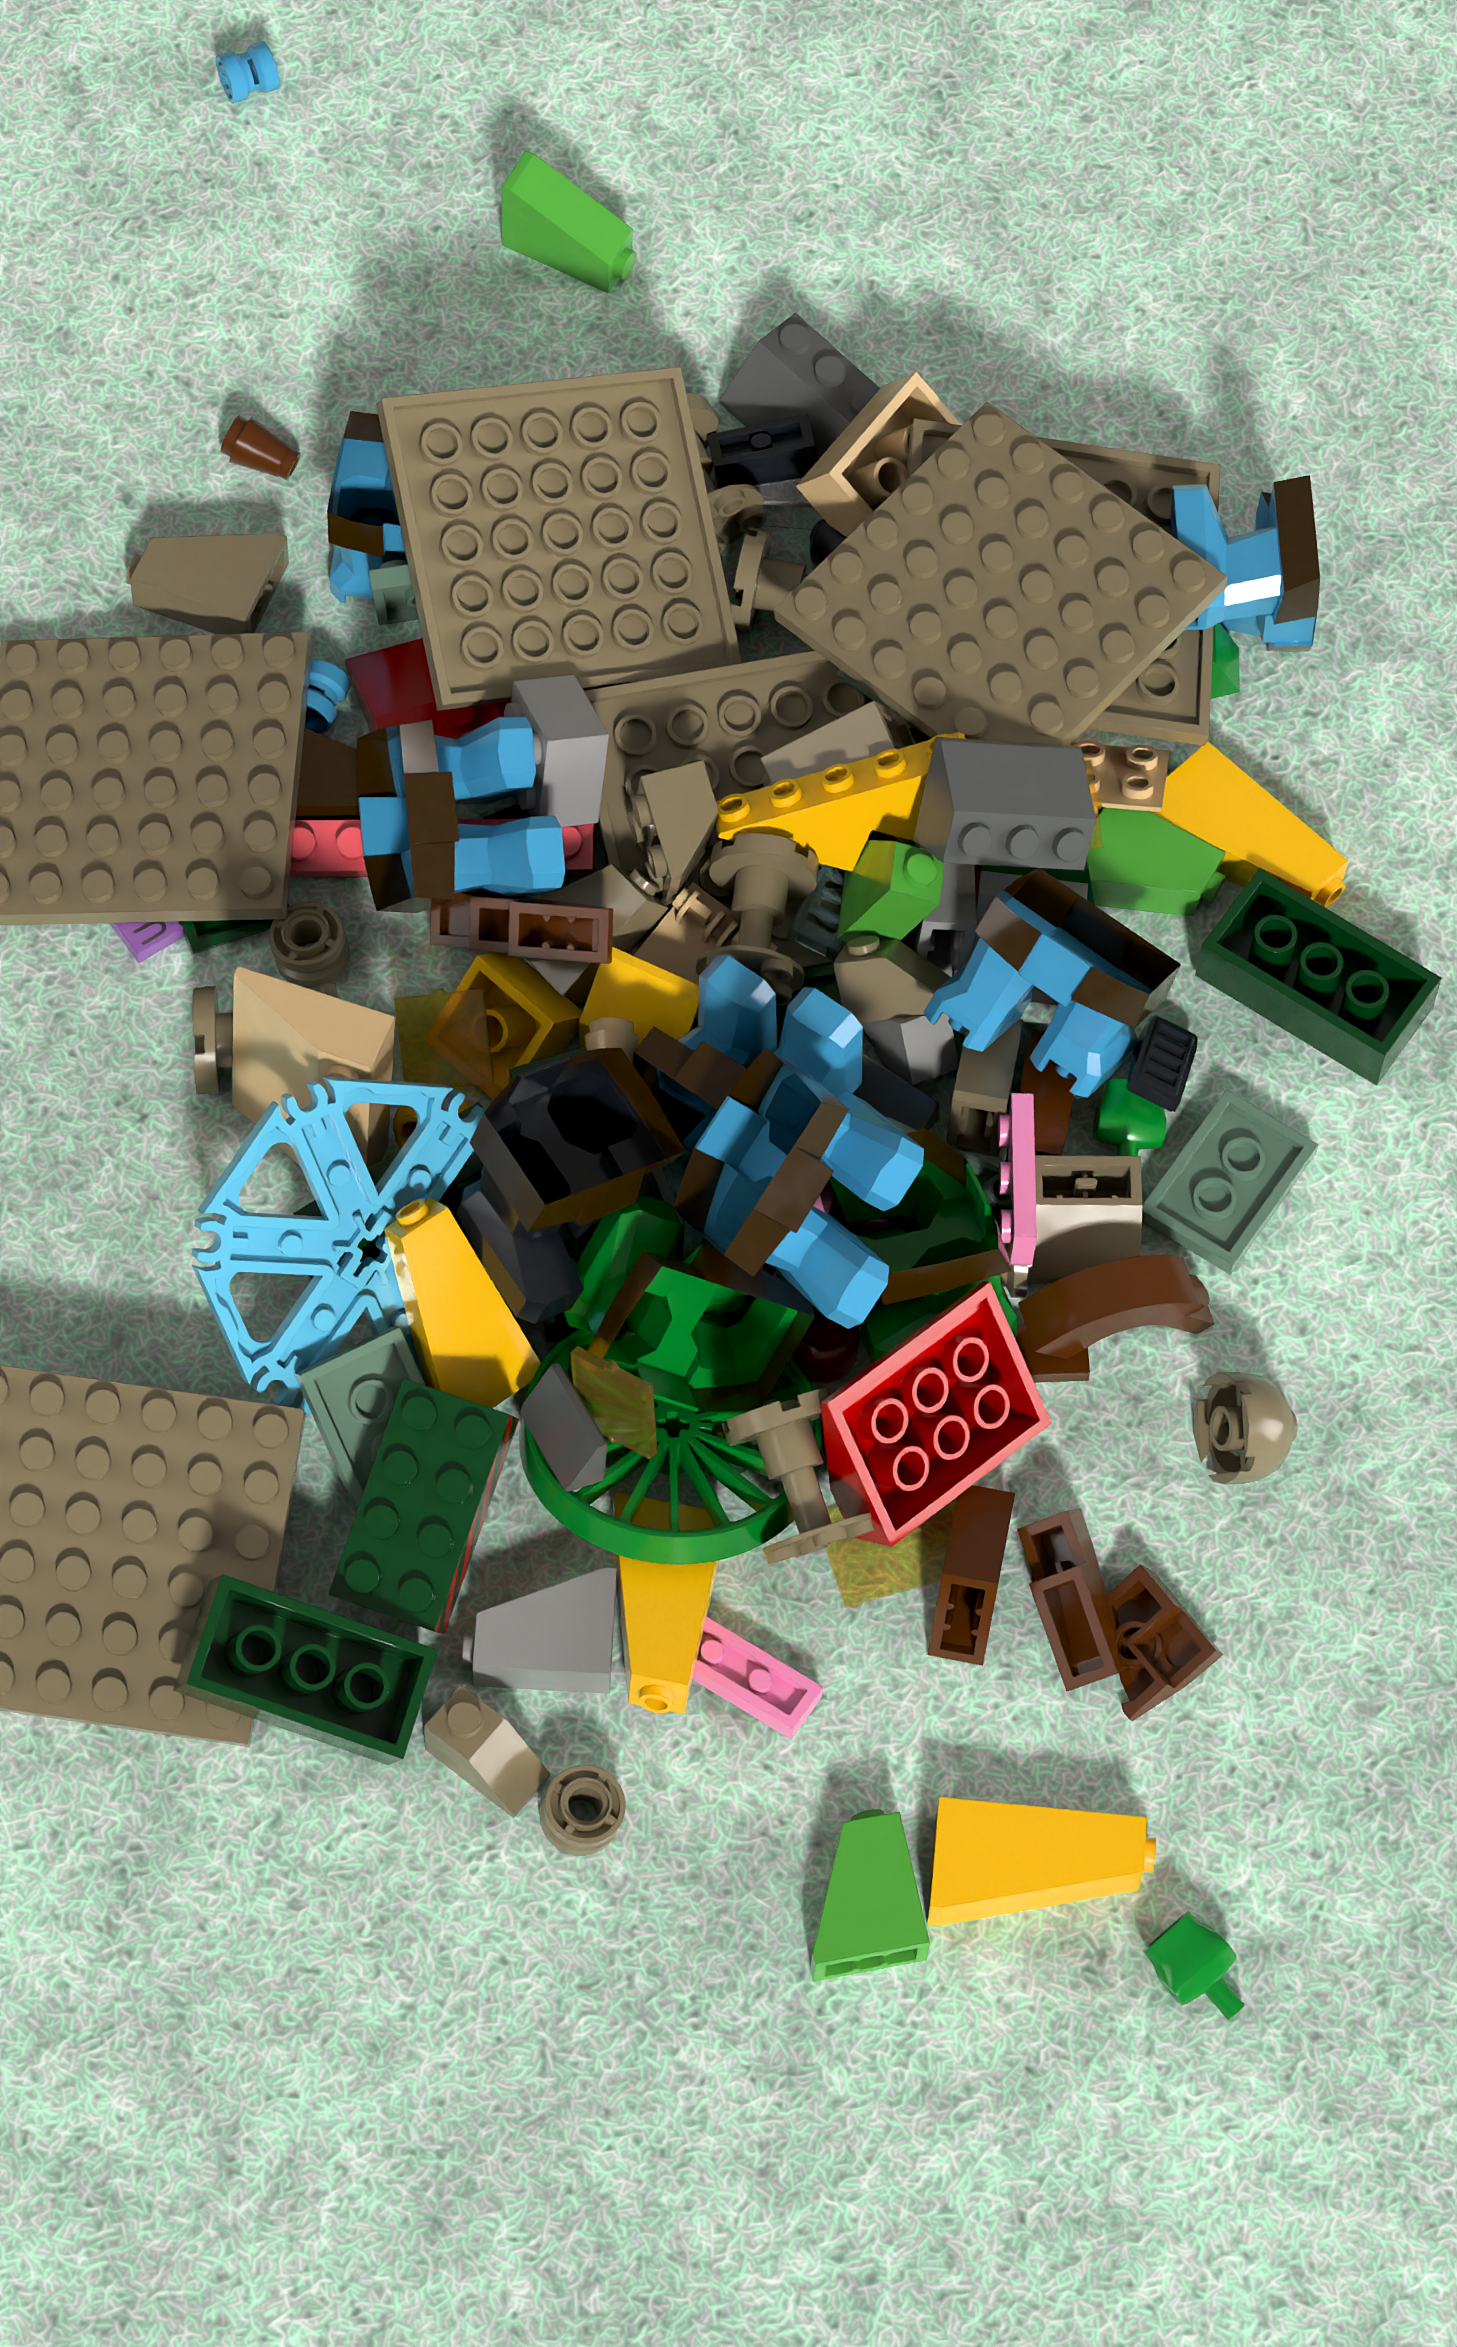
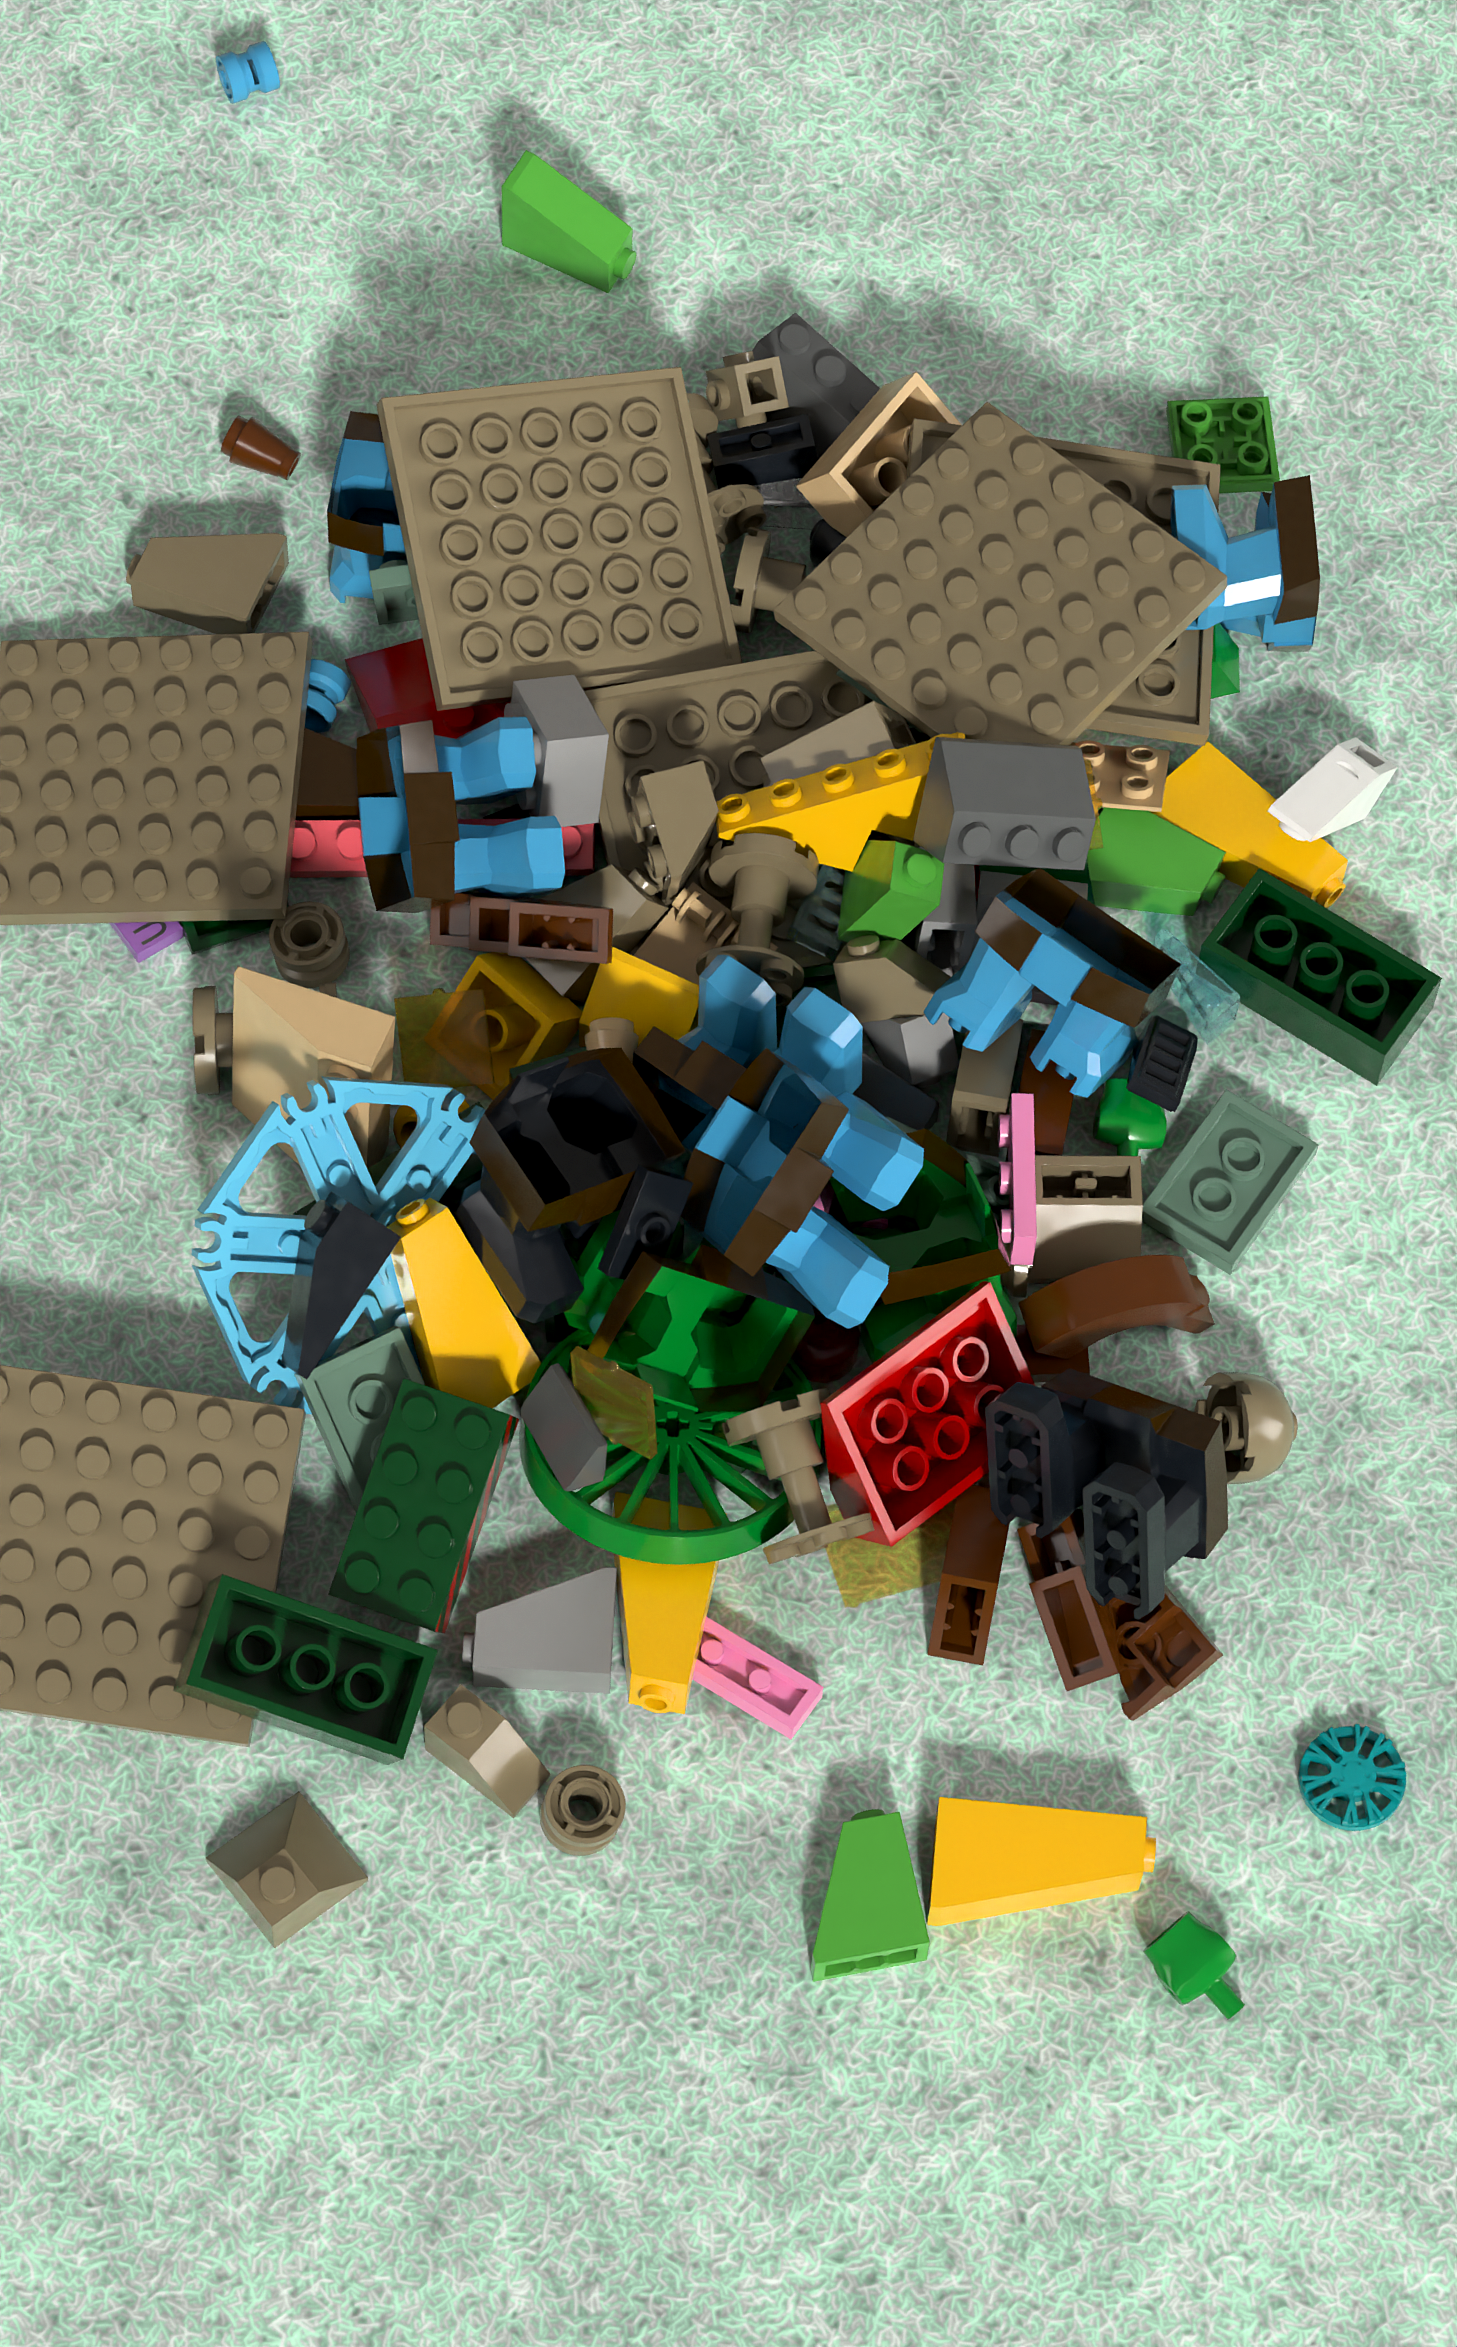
none -> dark tan slope [206,1791,368,1948]
none -> black slope [281,1192,401,1380]
none -> black plate [597,1164,693,1280]
none -> dark tan brick [706,351,789,428]
none -> black piece [985,1368,1228,1620]
none -> clear light blue slope [1154,928,1240,1045]
none -> bright green tile [1166,396,1280,493]
none -> white slope [1267,737,1398,842]
none -> teal wheel [1298,1724,1406,1831]

